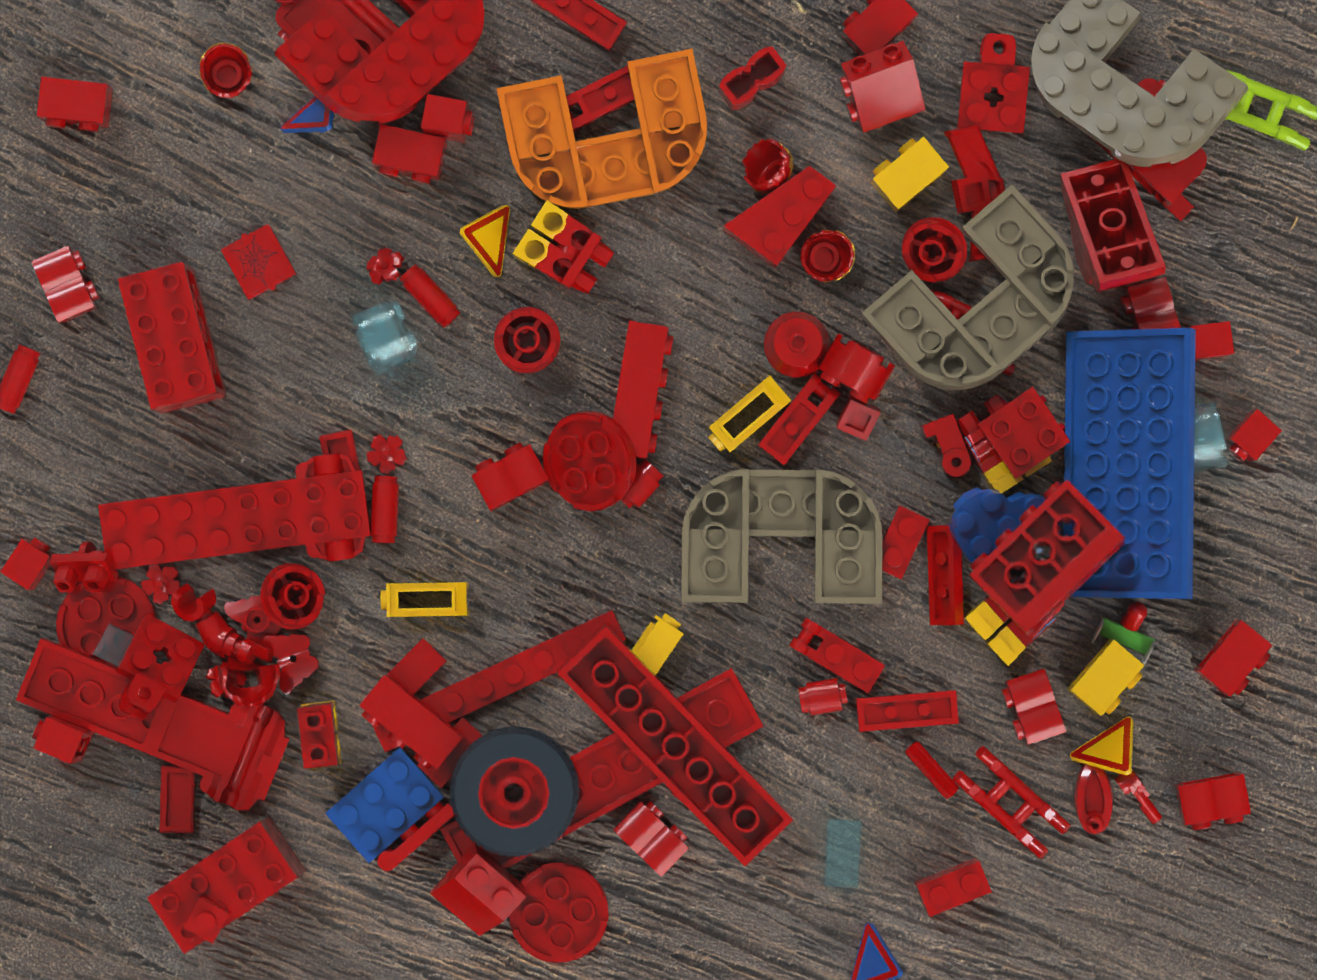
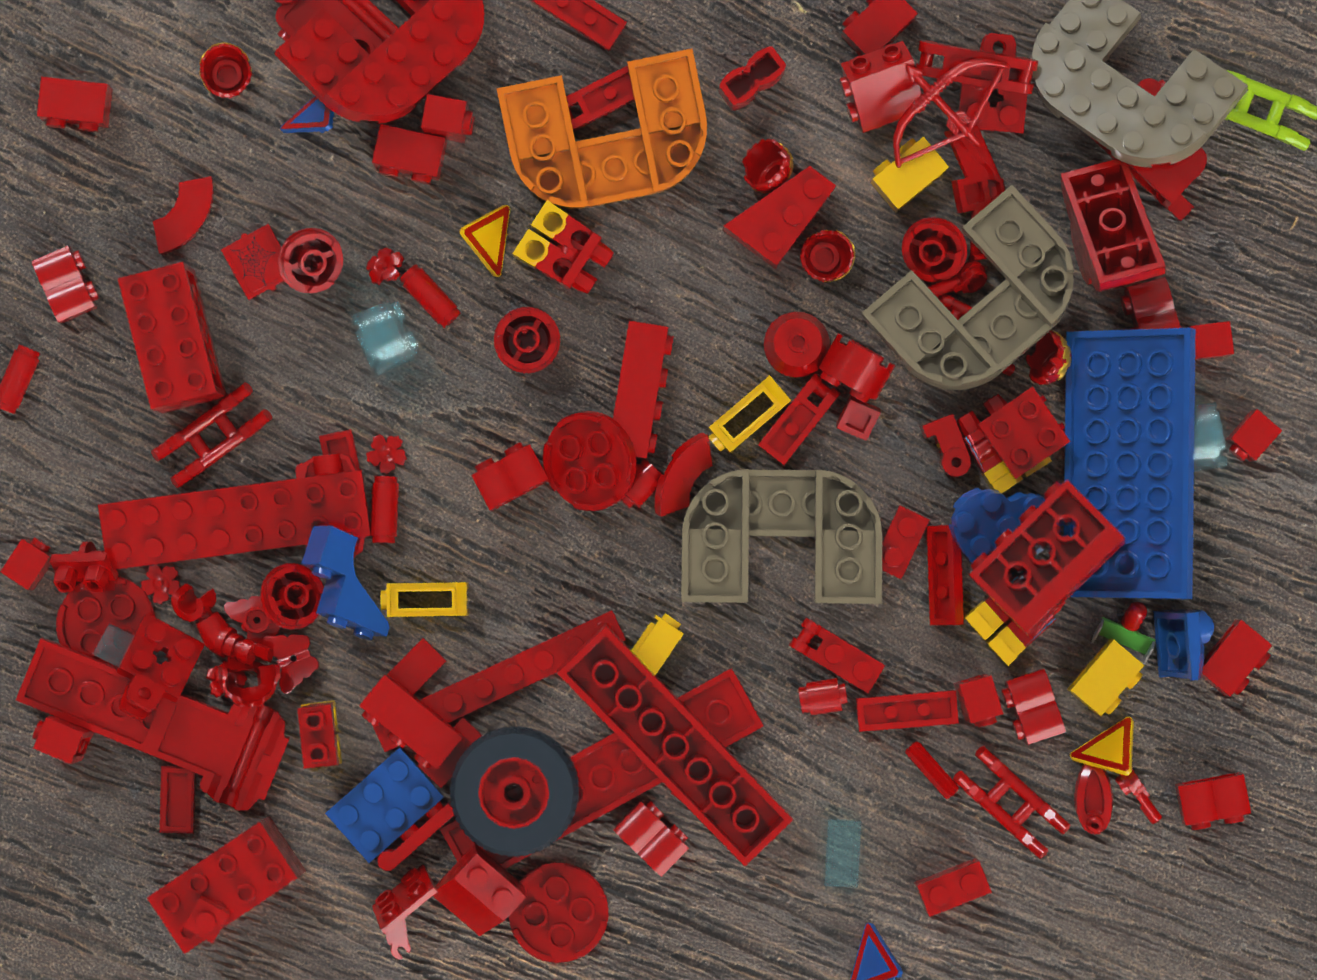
none -> red piece [151,382,272,488]
none -> red tile [153,176,214,255]
none -> red cone [278,228,343,293]
none -> blue arch [301,526,389,640]
none -> red plate [372,864,437,959]
none -> red tile [654,432,713,517]
none -> red piece [893,58,1009,168]
none -> red plate [915,40,1038,94]
none -> red plate [928,261,987,297]
none -> red brick [953,674,1003,728]
none -> red hair [1025,330,1071,385]
none -> blue slope [1153,609,1214,681]

